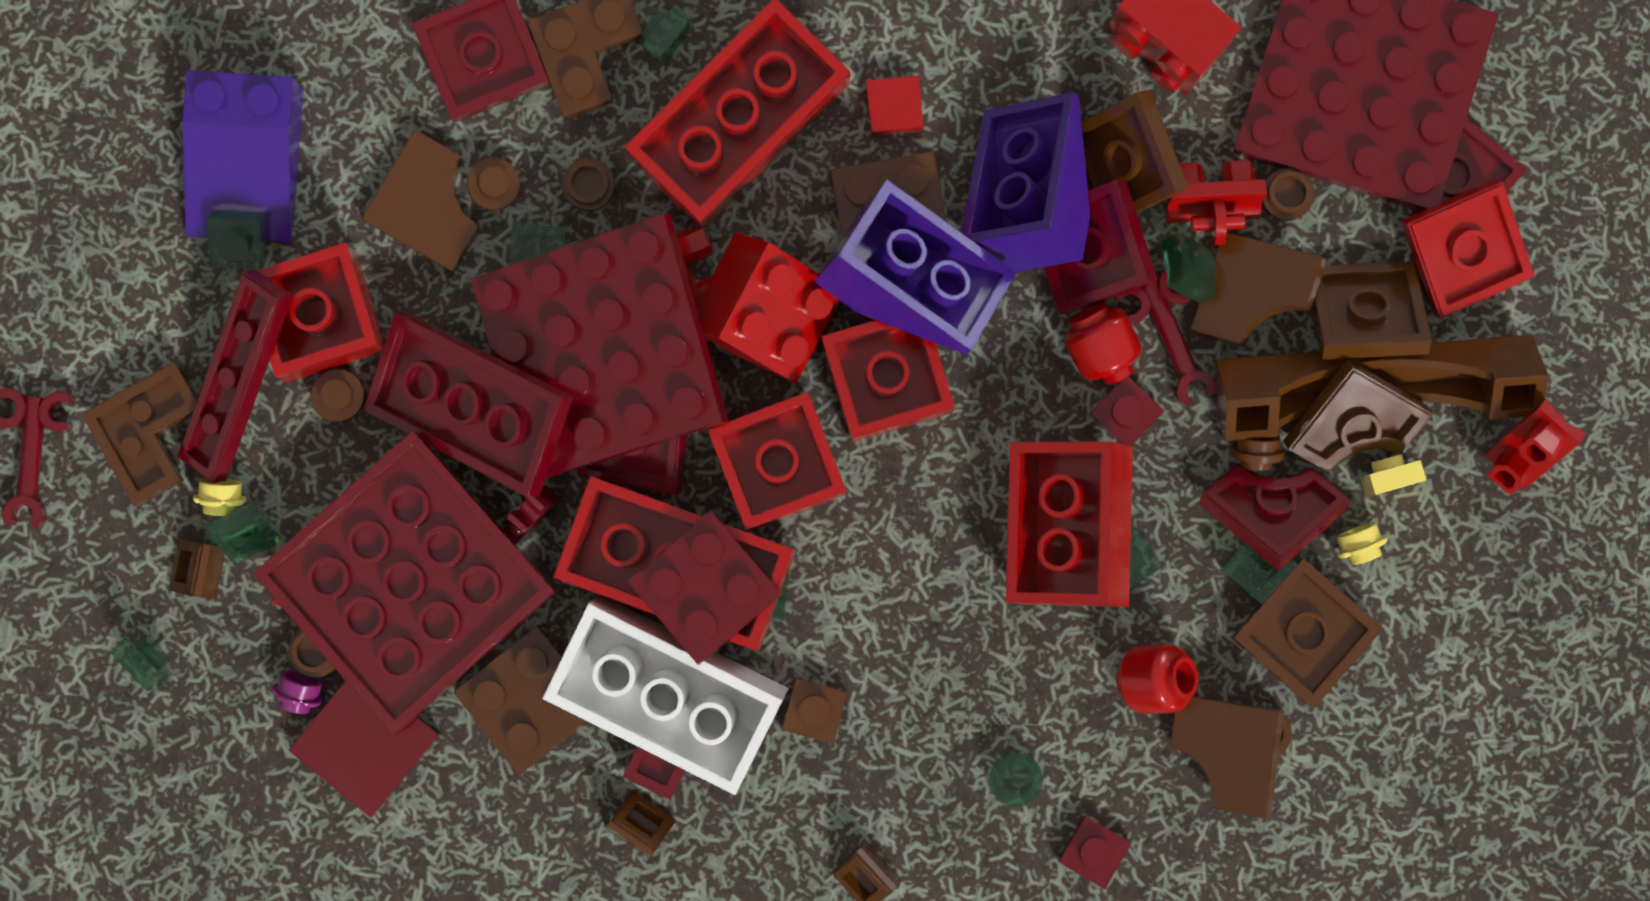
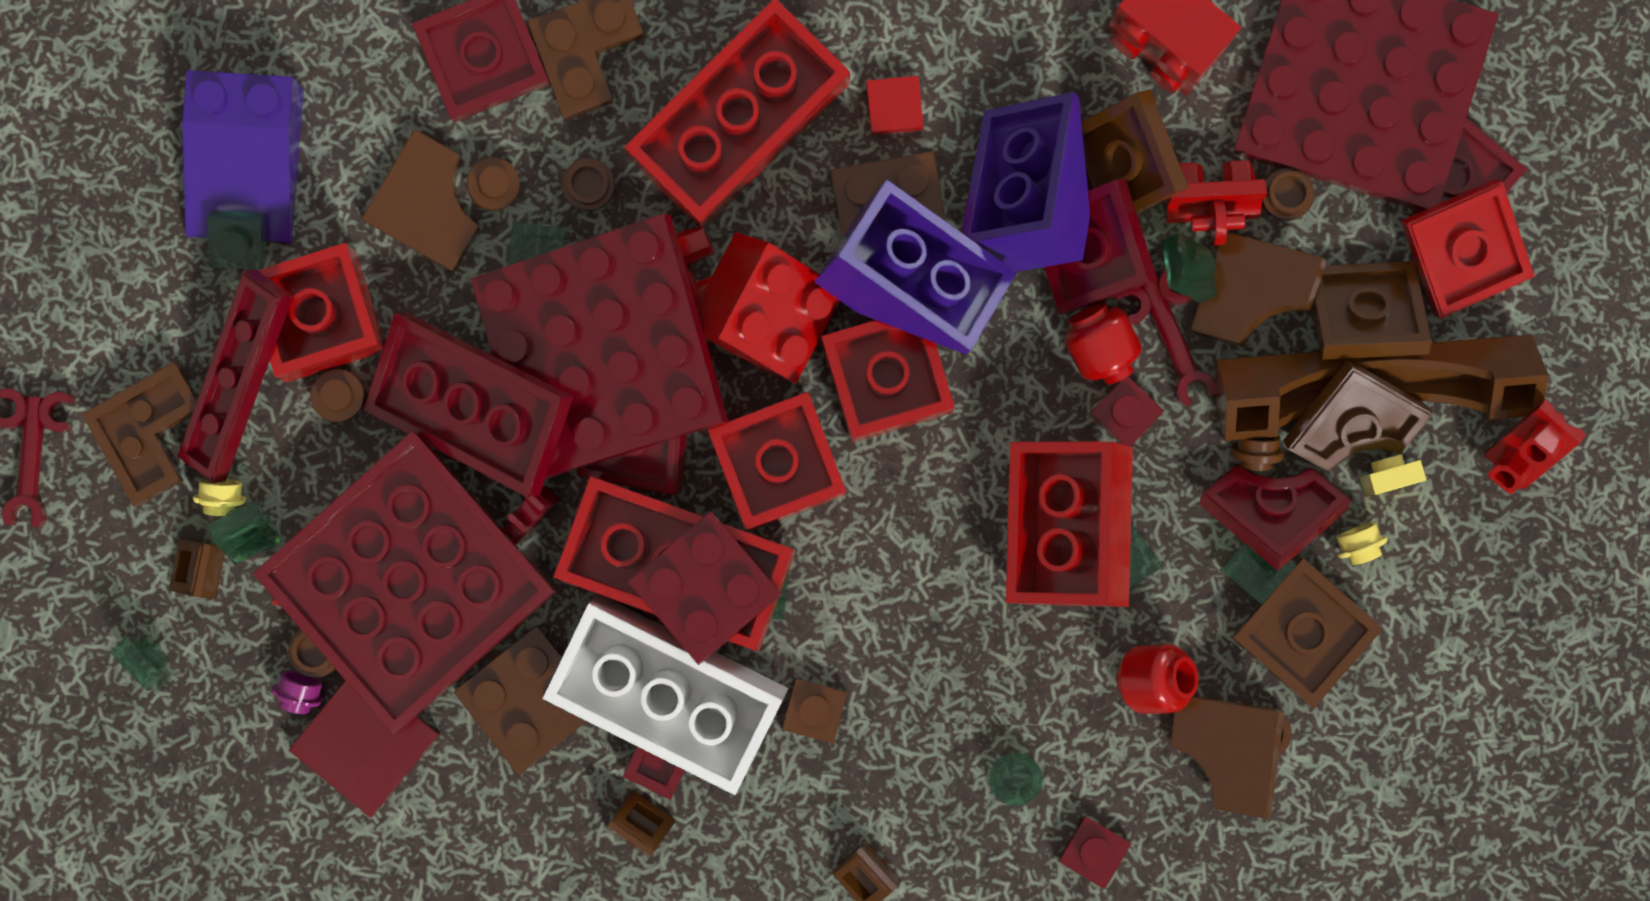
clear green plate [642,5,694,69] -> none

